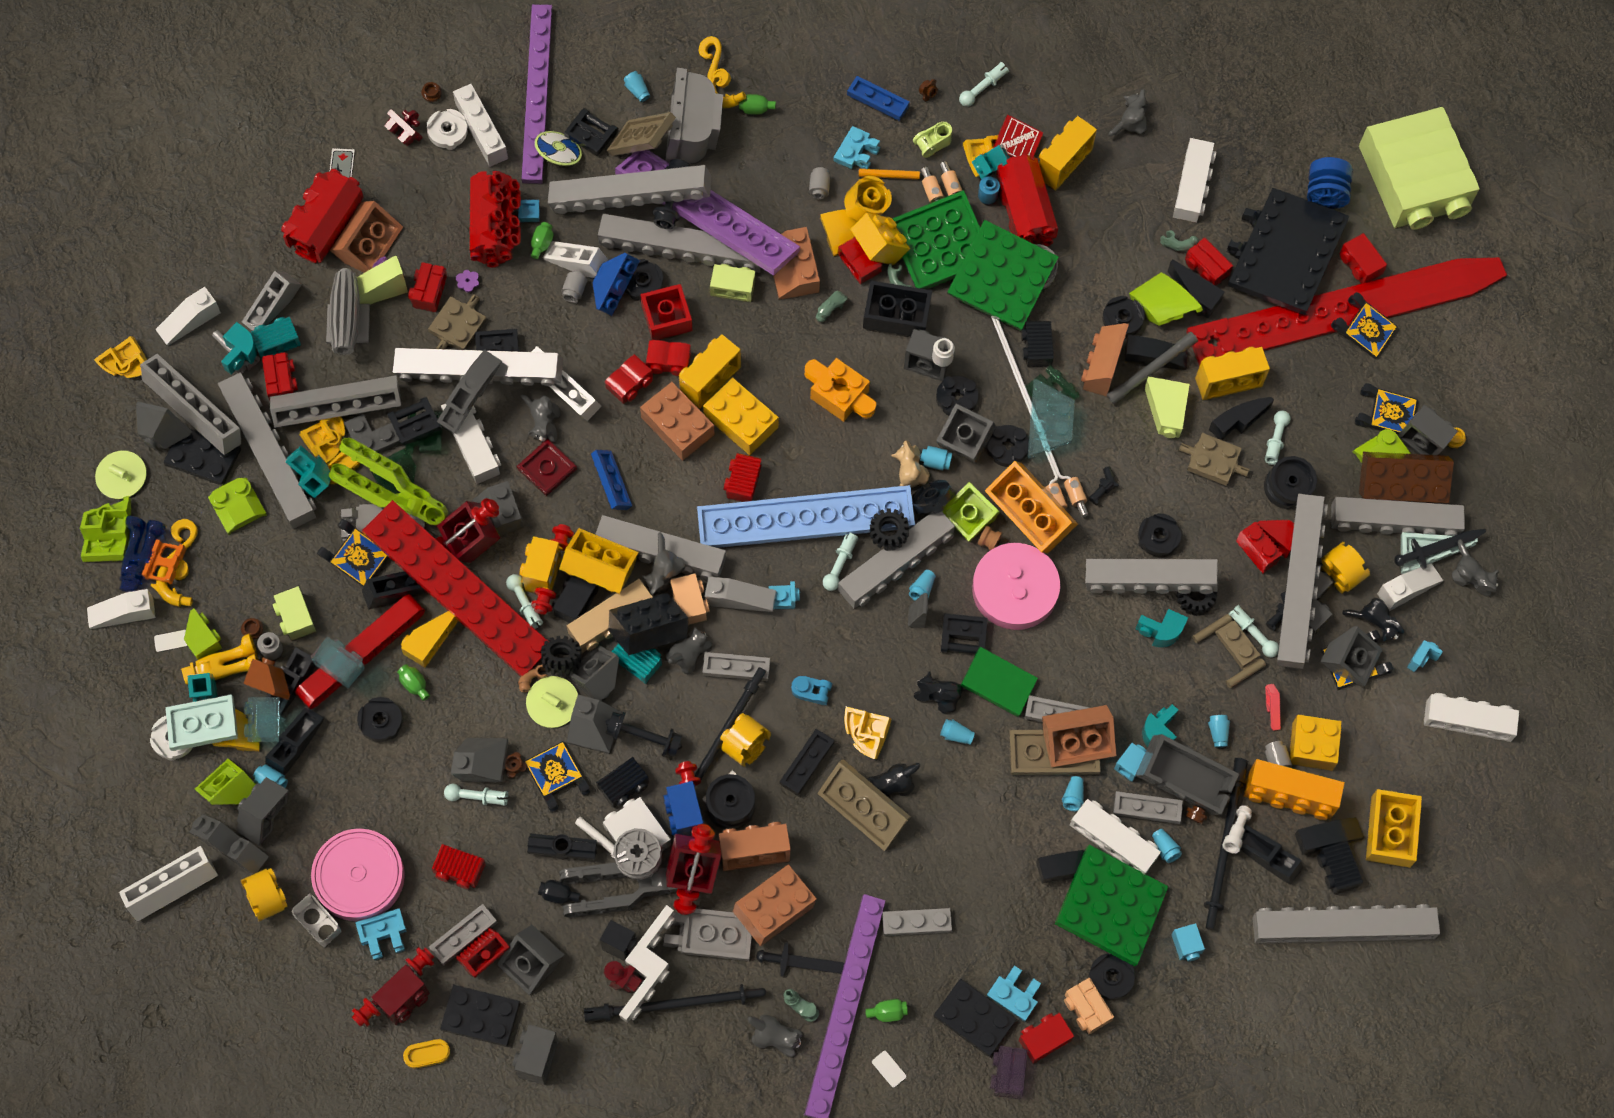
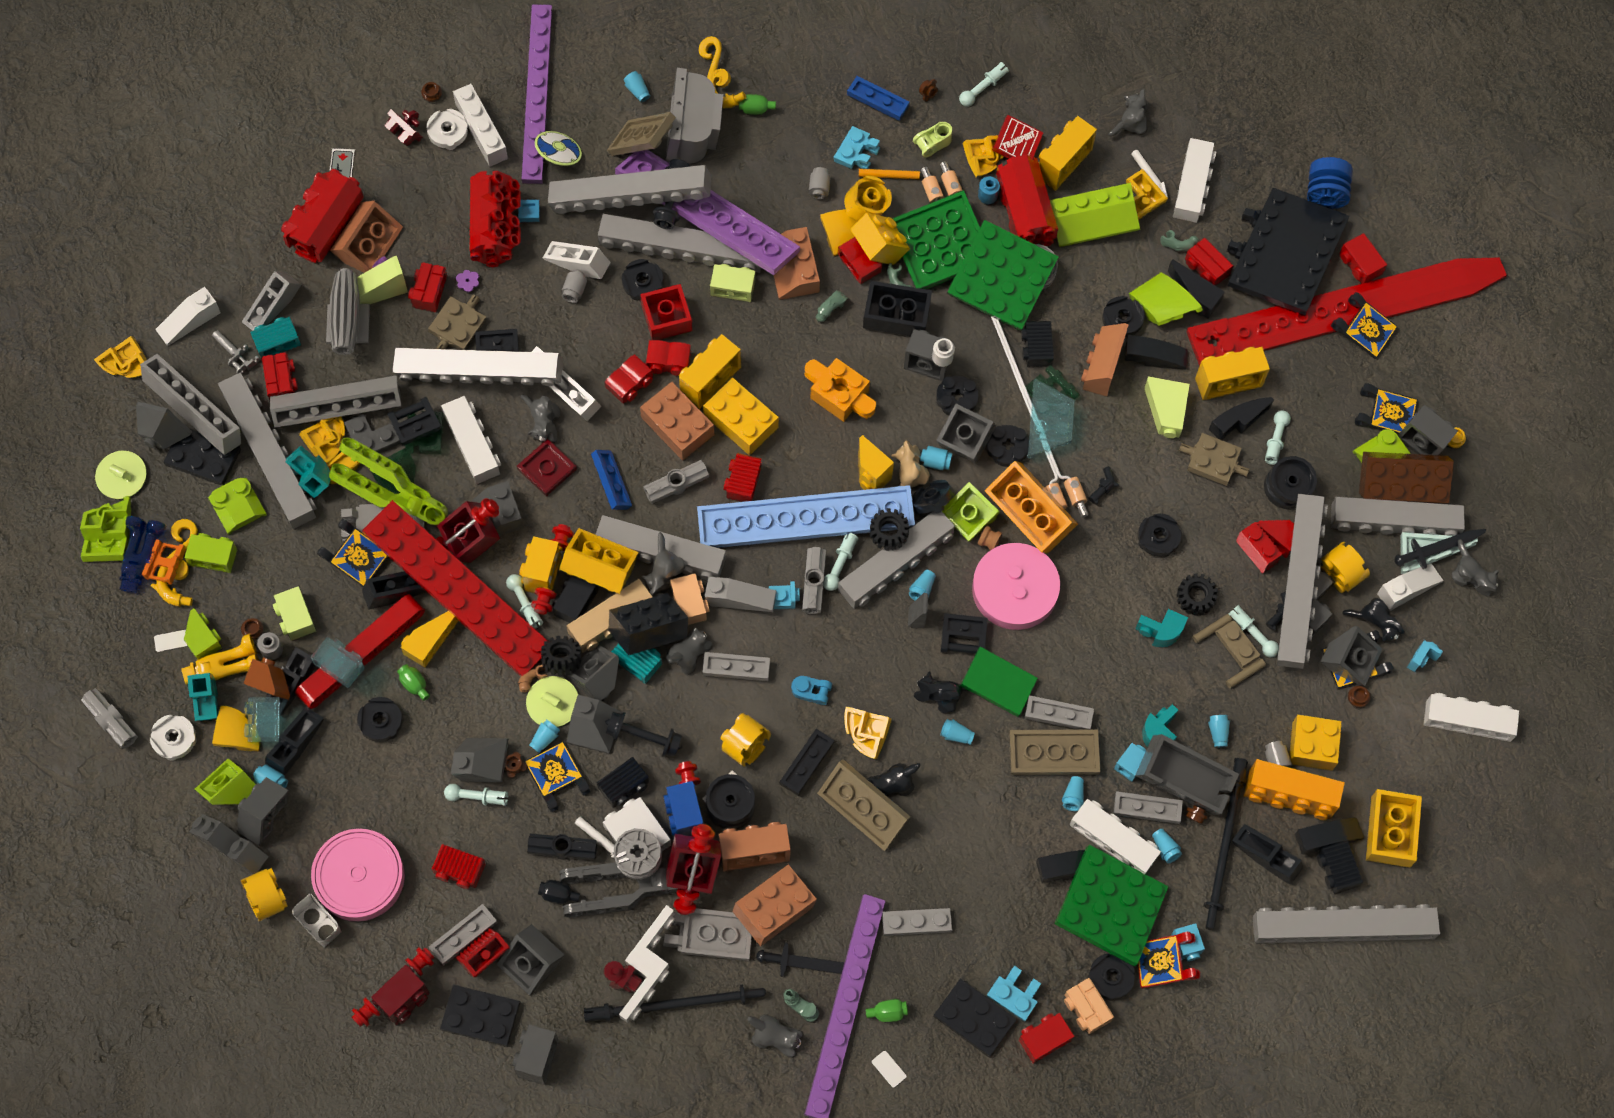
white slope [87,589,156,629] -> none
white brick [119,846,218,922] -> none
light aqua plate [165,695,238,751] -> none
teal brick [221,322,257,375] -> none
medium azure plate [356,908,407,960] -> none
yellow tile [403,1039,450,1069] -> none
dark grey slope [437,350,502,433] -> none
bright green plant [531,222,554,259] -> none
black plate [564,108,618,156] -> none
blue slope [592,253,640,316] -> none
black piece [600,920,637,961] -> none
black bar [695,667,766,780] -> none
teal brick [972,144,1010,179] -> none
clear purple brick [990,1046,1027,1099] -> none
nougat slope [1042,705,1116,767] -> none
light grey brick [1085,559,1218,594] -> none
dark grey piece [1107,331,1198,405] -> none
white piece [1222,806,1252,853] -> none
coral tile [1265,684,1280,731] -> none
yellowish green brick [1359,107,1479,230] -> none
none -> light grey piece [81,688,138,749]
none -> lime brick [184,533,237,573]
none -> medium azure cone [529,719,560,753]
none -> light grey piece [643,460,709,504]
none -> light grey piece [802,547,826,614]
none -> yellow slope [858,435,894,490]
none -> lime slope [1050,183,1140,247]
none -> yellow brick [1126,169,1168,220]
none -> white piece [1131,150,1168,197]
none -> flag [1138,932,1200,988]
none -> reddish brown plate [1348,686,1370,708]

